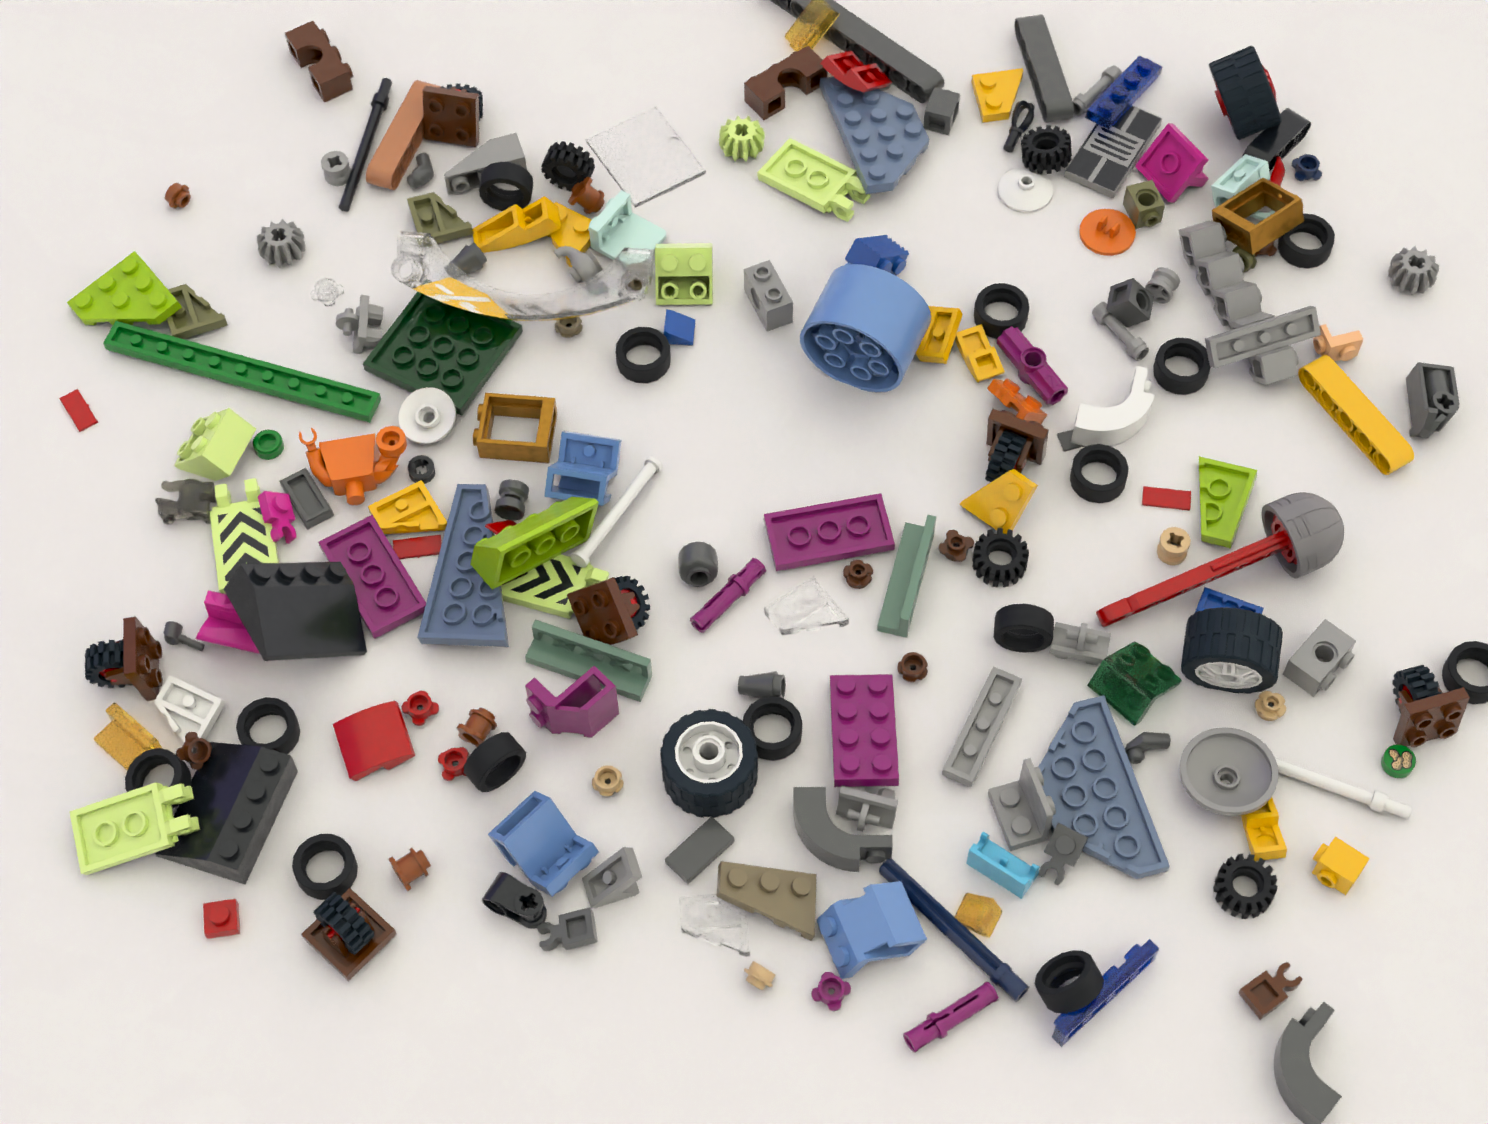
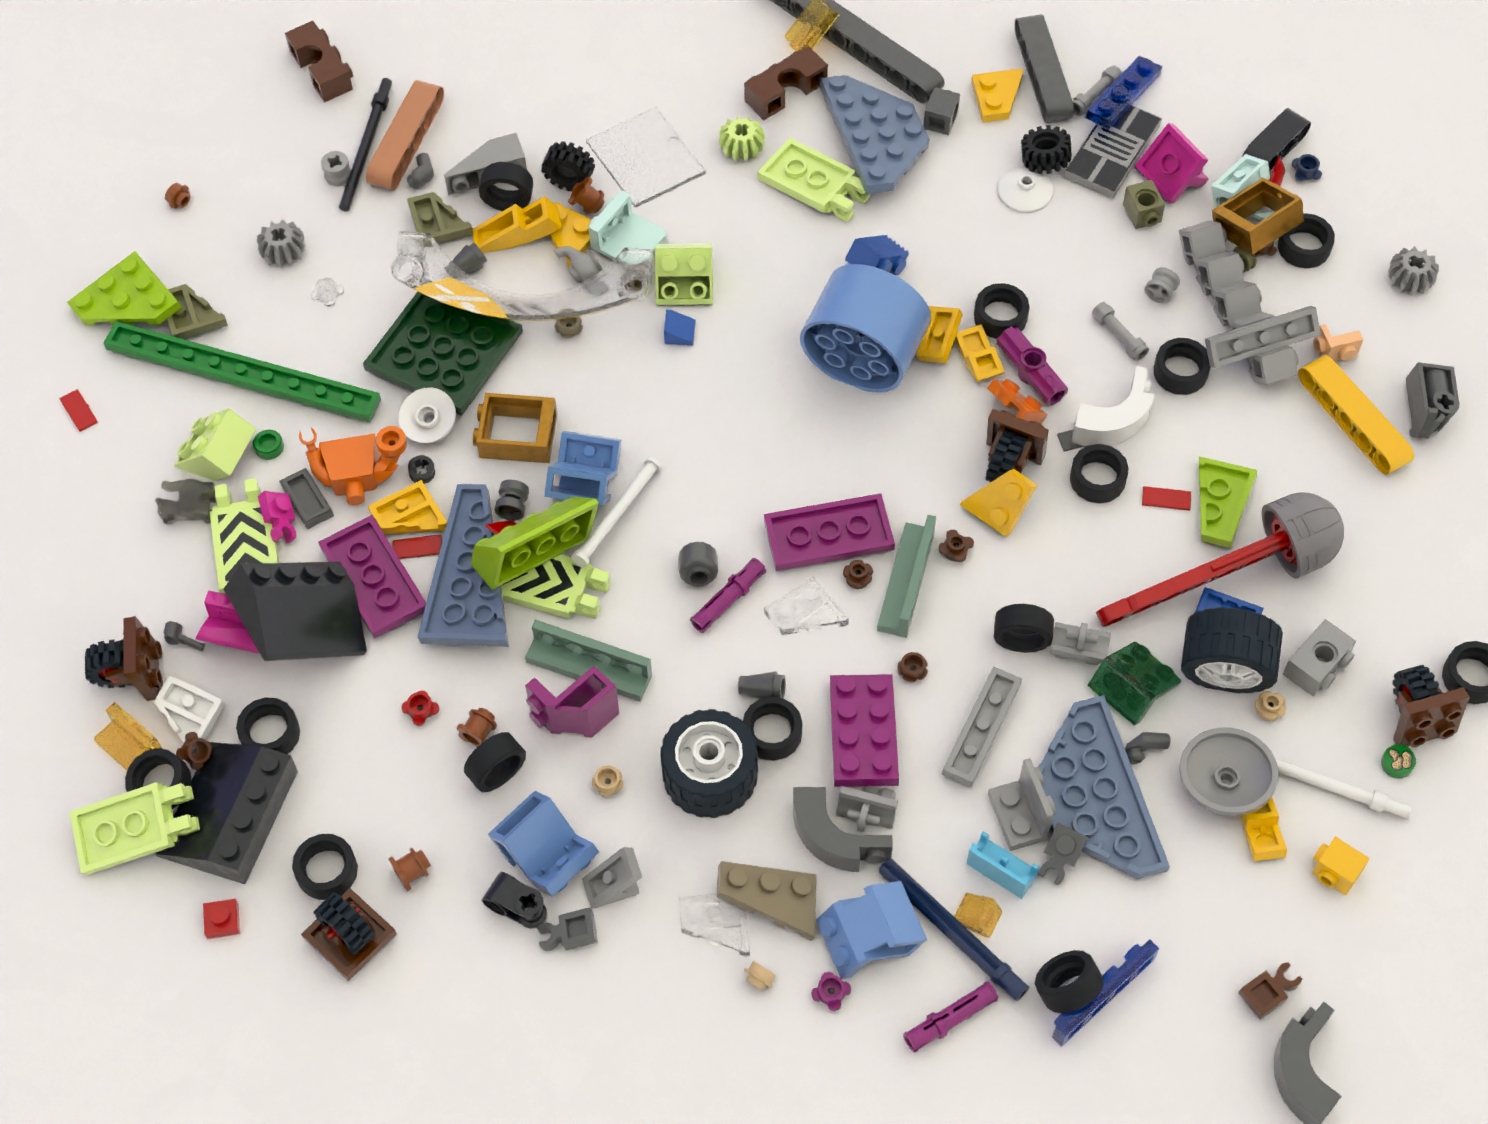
red slope [333,700,416,781] -> none
light grey hips [336,294,384,354] -> none
reddish brown plate [423,84,483,147] -> none
red plate [438,747,469,781] -> none
reddish brown plate [567,576,650,645] -> none
black tyre [615,327,671,383] -> none
dark grey tile [665,816,735,884] -> none
light grey brick [744,260,793,332] -> none
red slope [820,50,892,92] -> none
black tyre [972,528,1029,588] -> none
black piece [1003,101,1035,152] -> none
orange piece [1079,209,1136,256] -> none
dark grey brick [1106,278,1154,328] -> none
tan wheel [1157,527,1191,565] -> none
black wheel [1209,46,1282,140] -> none
black tyre [1213,854,1278,919] -> none

